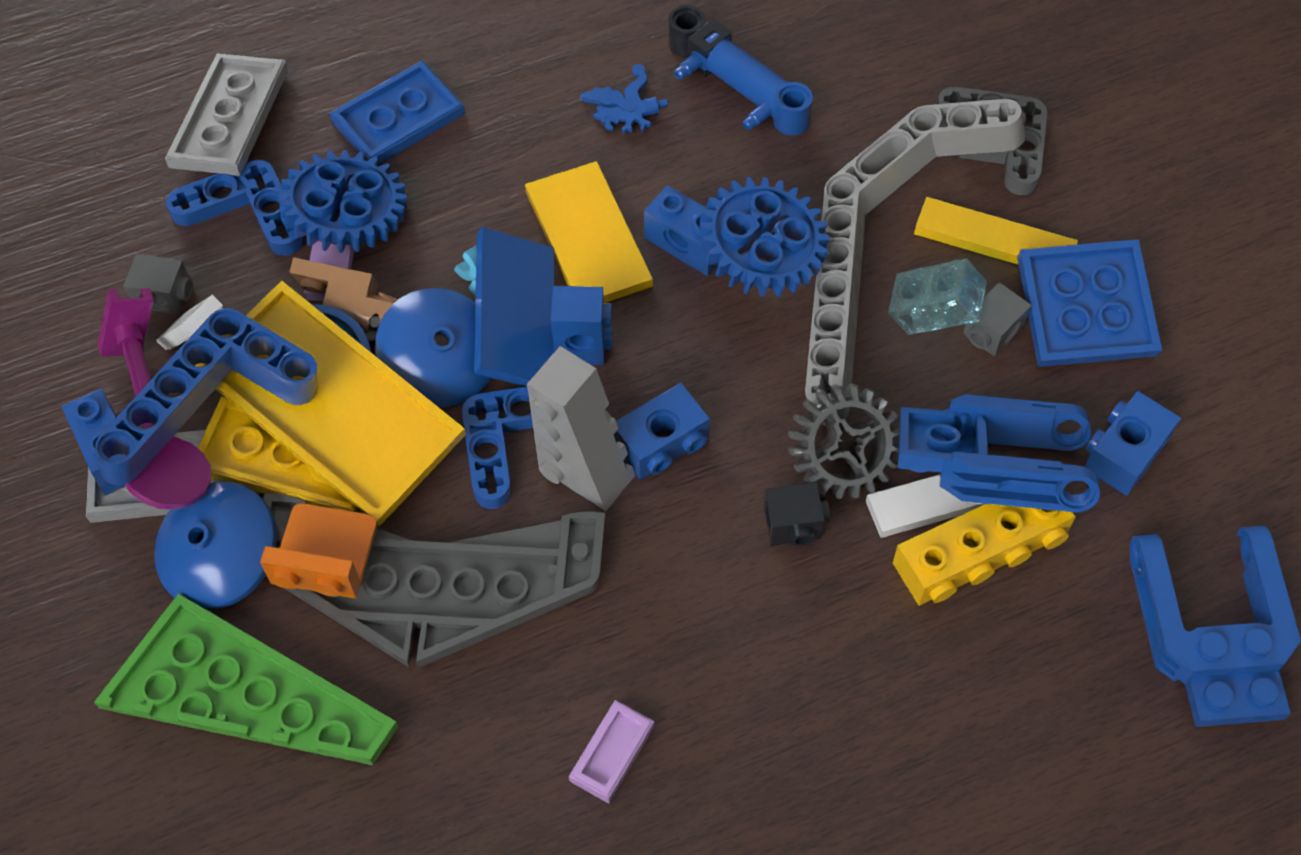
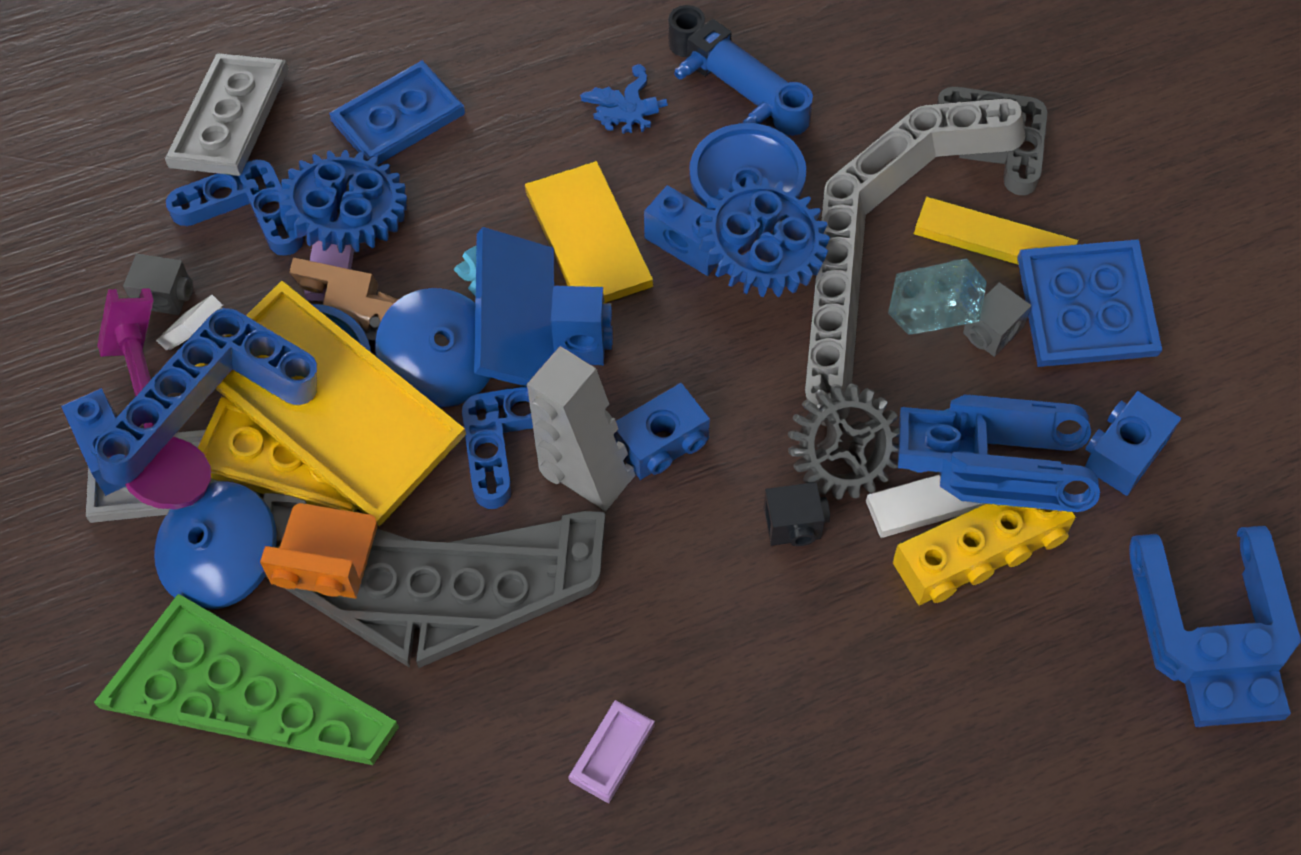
none -> blue dish [689,123,806,214]

